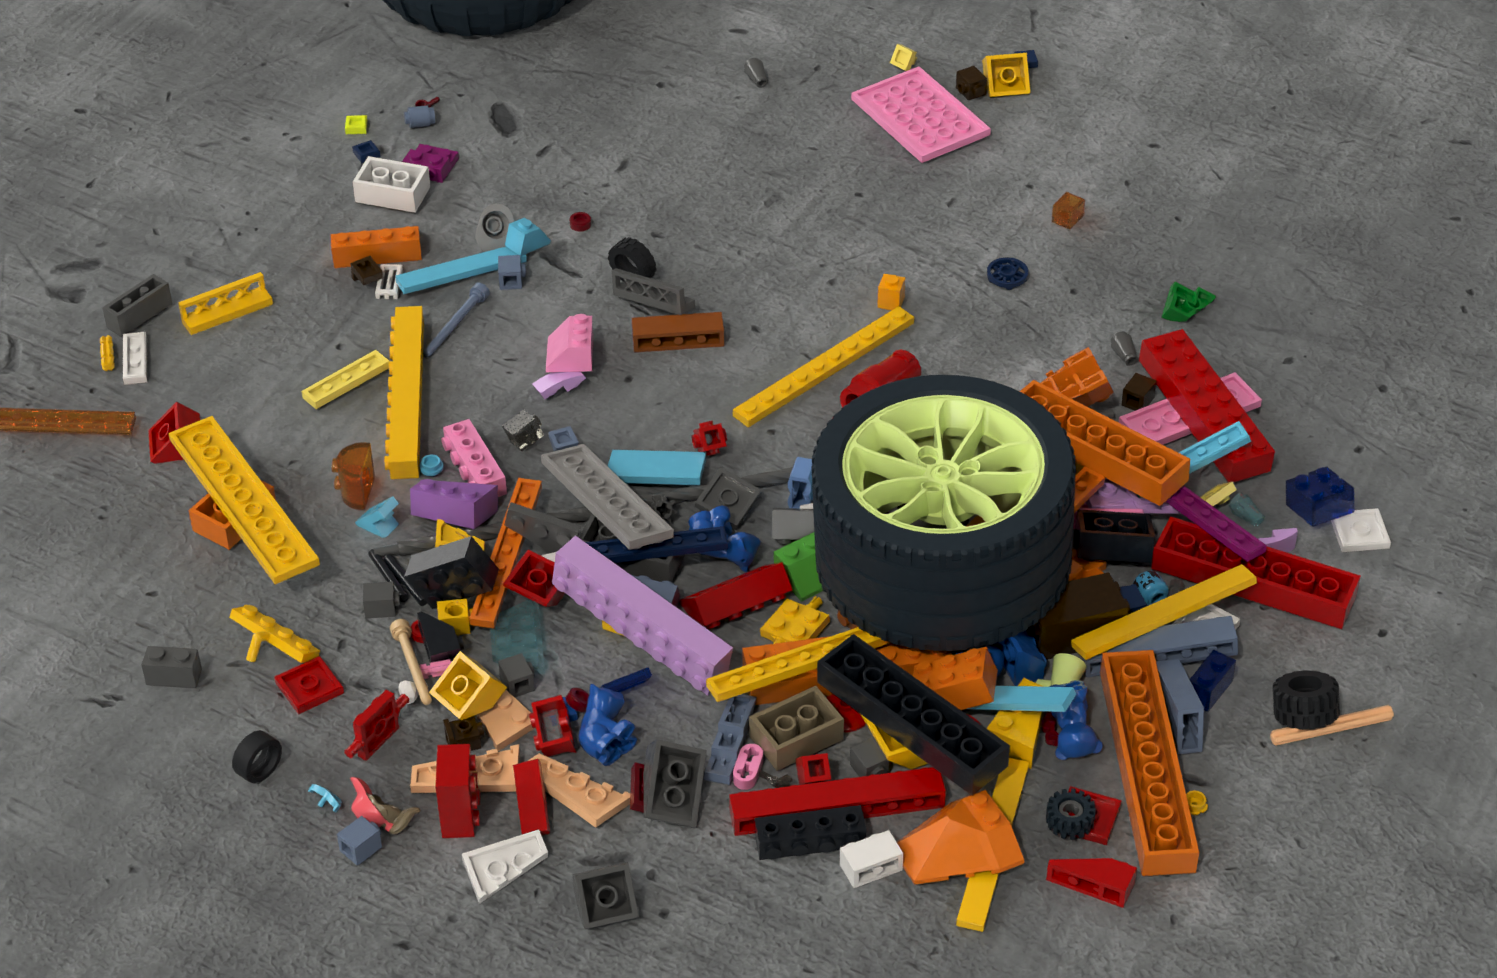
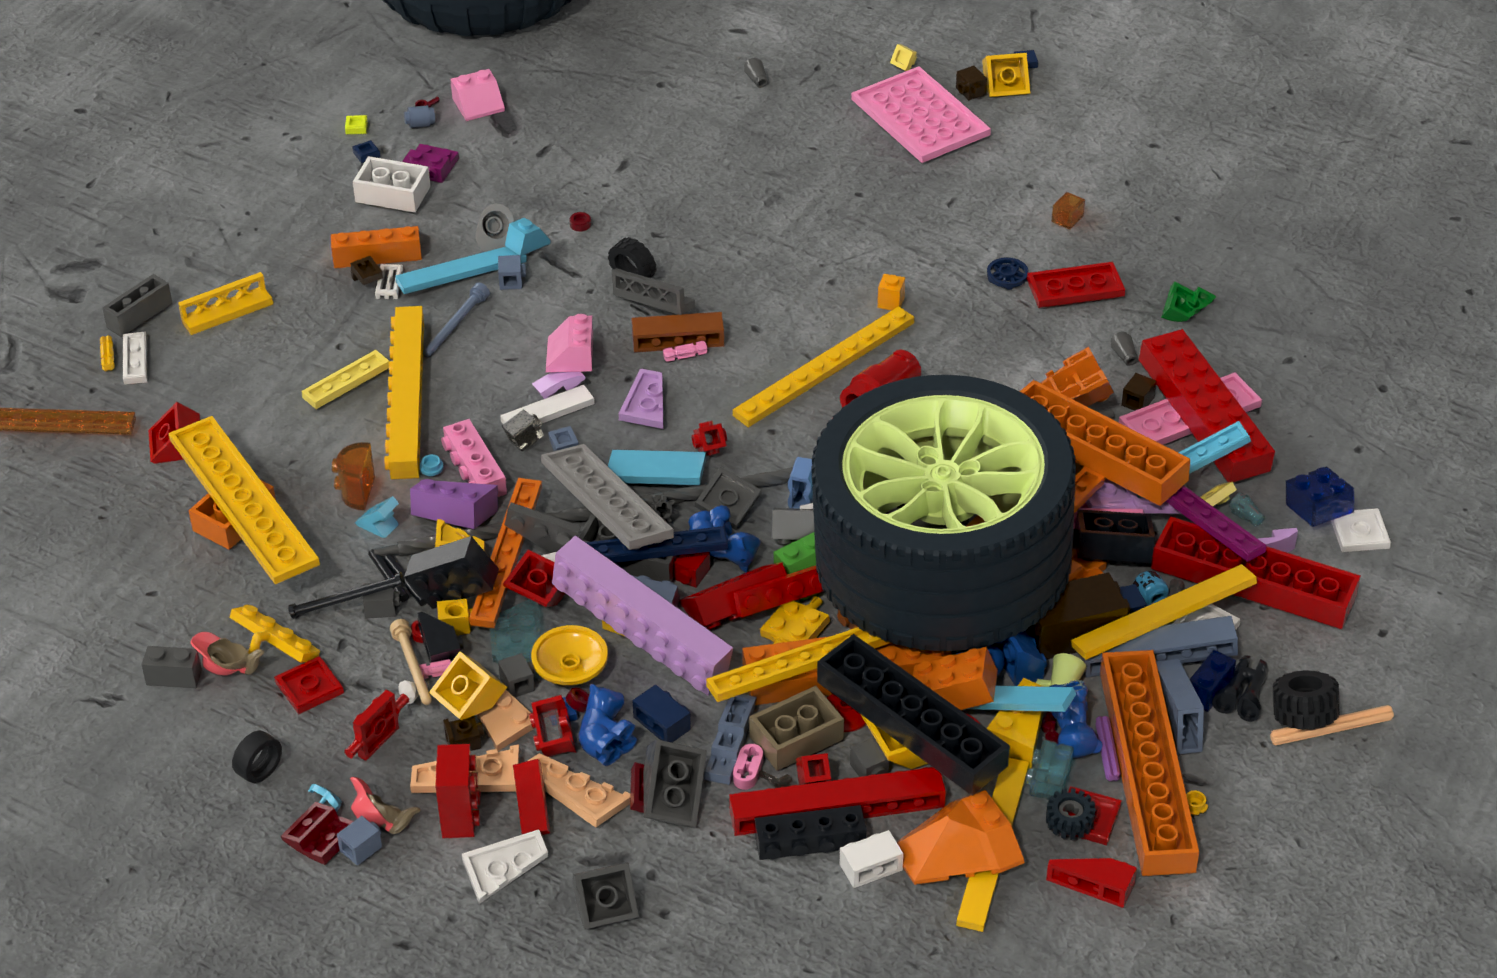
clear blue tile [601,667,652,692] -> none
none -> dark tan hair [190,632,264,676]
none -> dark red slope [281,802,354,865]
none -> black bar [288,572,405,619]
none -> bright pink slope [450,69,505,121]
none -> white tile [500,385,594,435]
none -> yellow dish [531,625,608,685]
none -> lavender wing [619,369,663,429]
none -> dark blue brick [632,684,691,743]
none -> bright pink axle [663,341,707,362]
none -> red brick [674,552,710,588]
none -> red plate [733,565,823,618]
none -> clear light blue brick [1026,740,1074,800]
none -> red plate [1027,262,1125,308]
none -> medium lavender axle [1095,716,1121,781]
none -> black piece [1212,655,1267,722]

